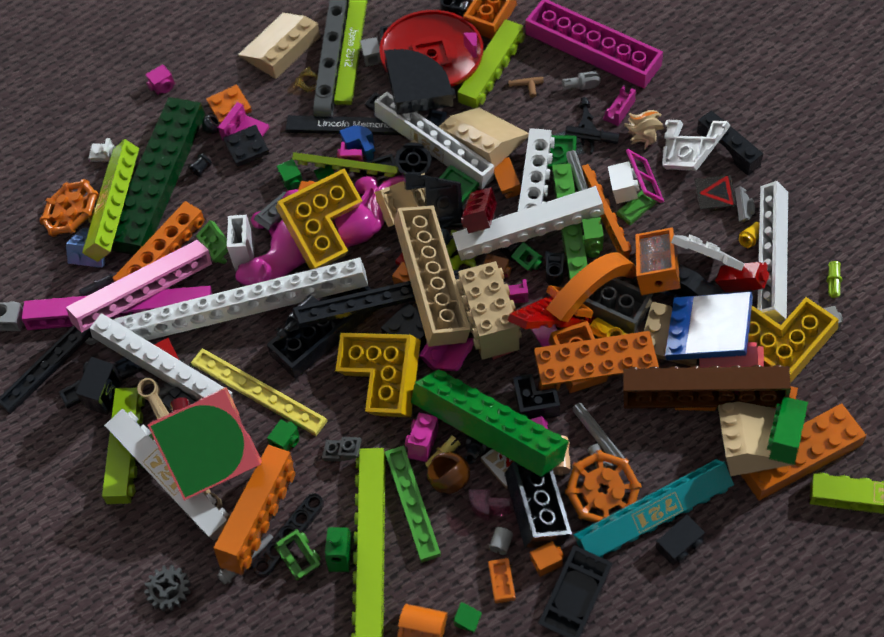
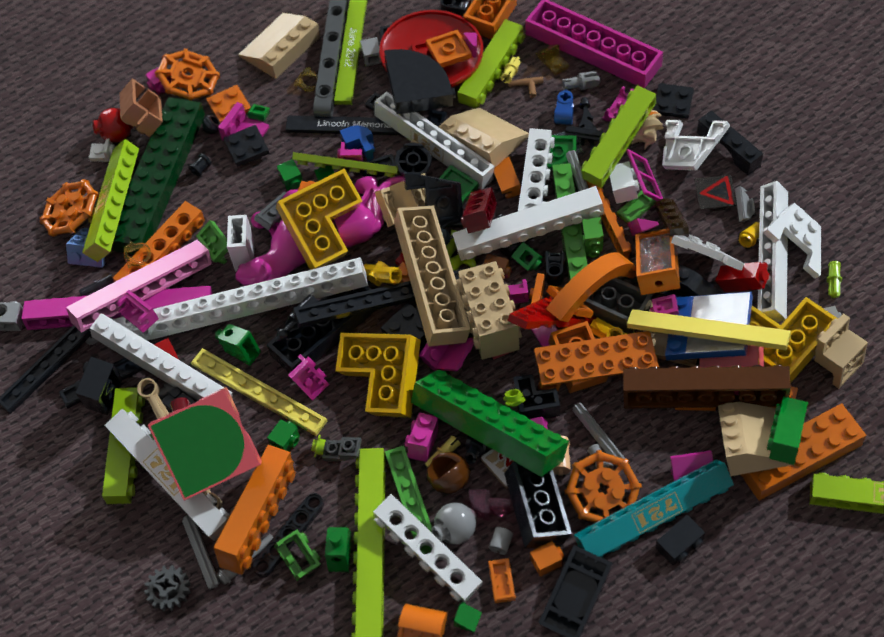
none -> red brick [92,108,134,143]
none -> dark pink hinge [116,290,159,333]
none -> nougat piece [120,79,163,137]
none -> clear yellow piece [124,241,151,268]
none -> orange plate [155,49,220,101]
none -> light grey axle [182,515,220,589]
none -> green torso [215,324,261,366]
none -> green tile [247,104,270,122]
none -> dark pink bracket [288,354,329,401]
none -> lime plate [311,435,326,458]
none -> yellow piece [363,261,402,286]
none -> white brick [373,494,482,603]
none -> orange plate [426,30,472,68]
none -> light grey brick [431,503,476,545]
none -> light yellow axle [501,56,521,83]
none -> lime plate [503,389,525,407]
none -> orange plate [529,273,545,304]
none -> clear yellow slope [535,44,569,76]
none -> blue piece [554,90,573,125]
none -> lime brick [581,85,656,188]
none -> dark pink slope [627,218,659,236]
none -> light yellow tile [627,309,791,350]
none -> dark pink bracket [650,294,679,315]
none -> black plate [654,83,694,119]
none -> dark brown plate [655,198,689,236]
none -> dark pink slope [671,451,713,481]
none -> white wing [762,203,821,279]
none -> tan bracket [815,313,868,389]

